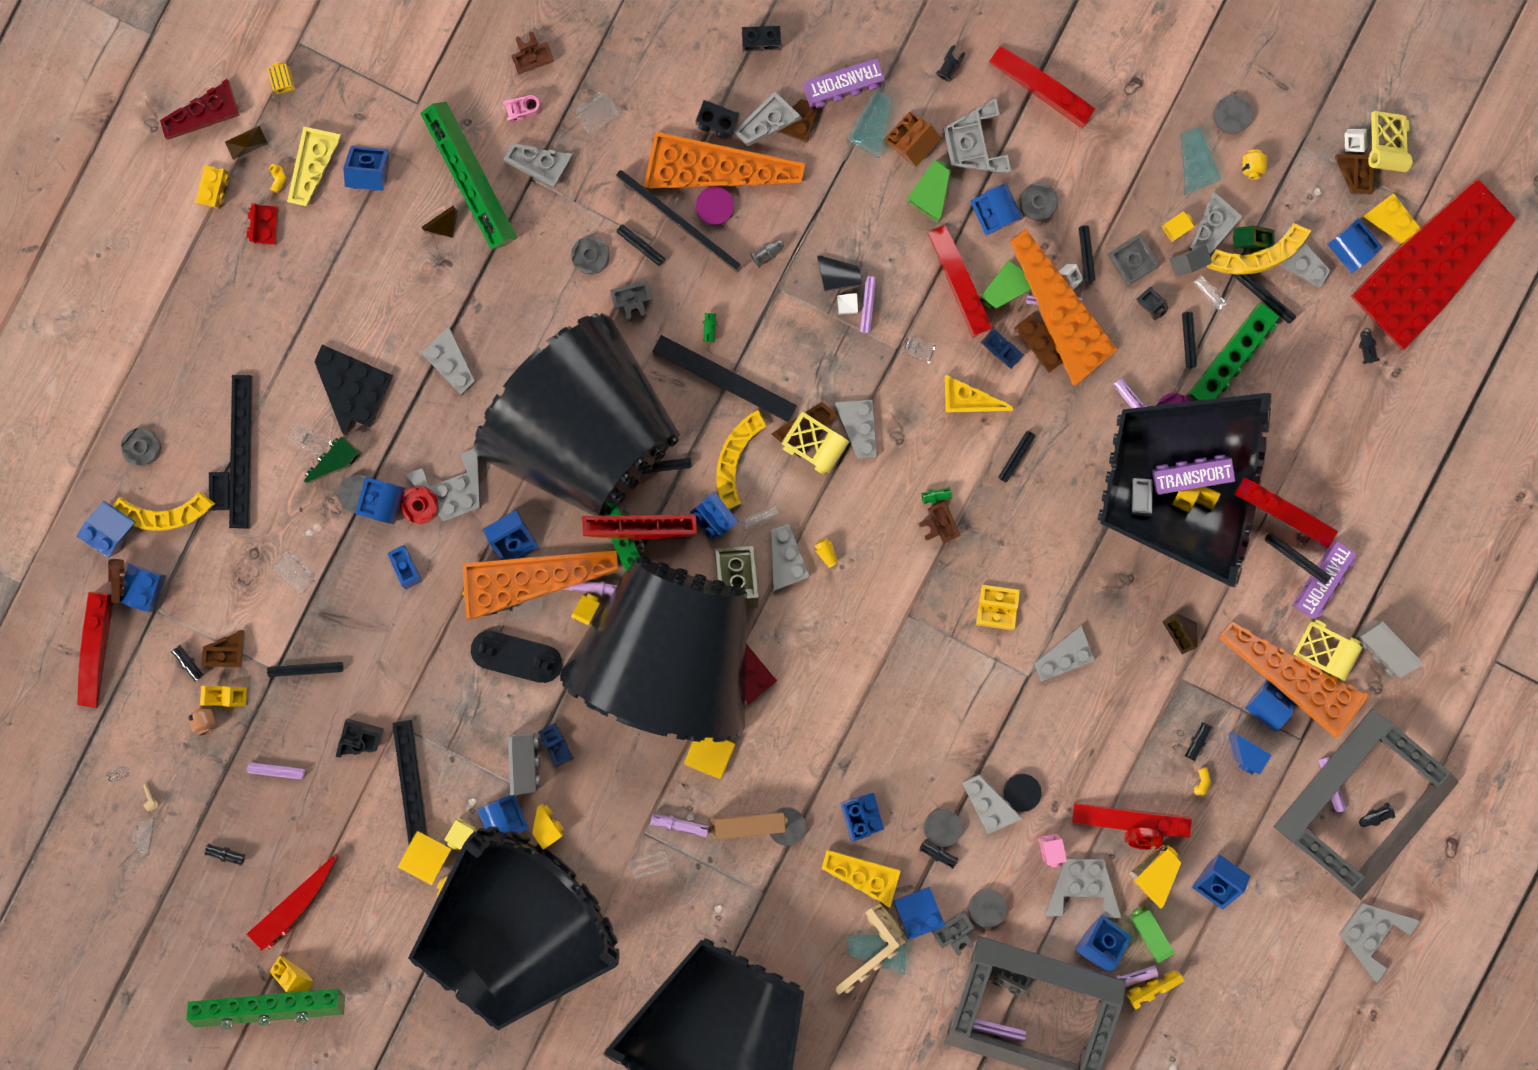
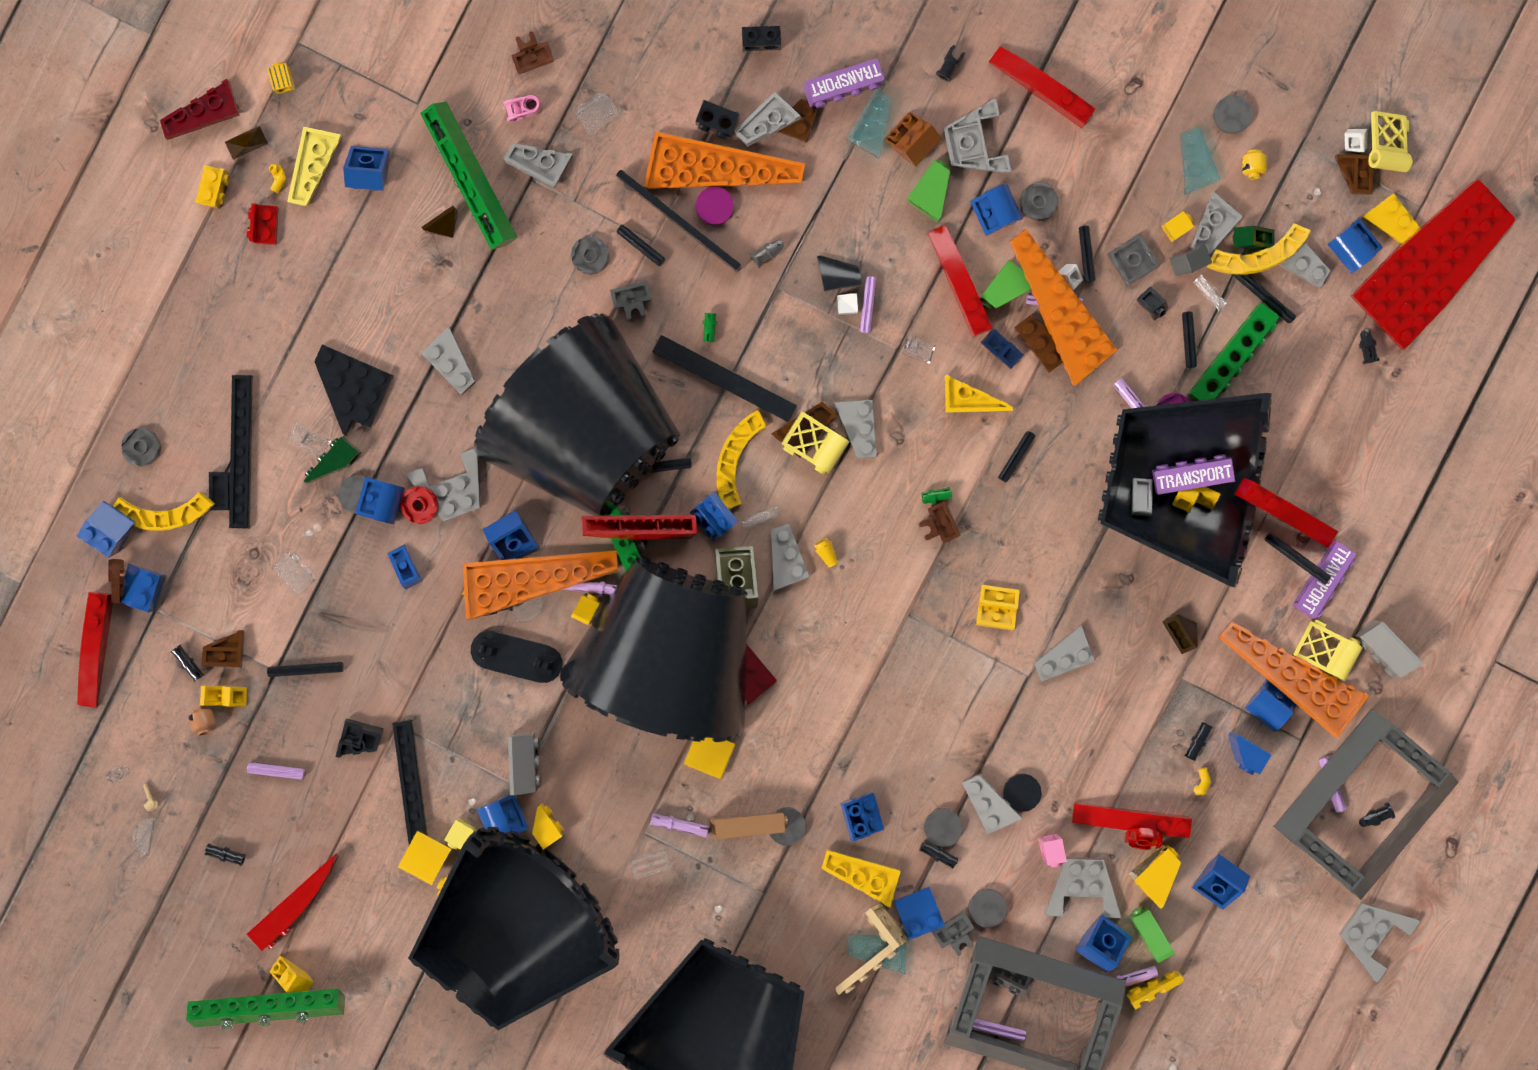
dark blue slope [538,723,574,767] -> none

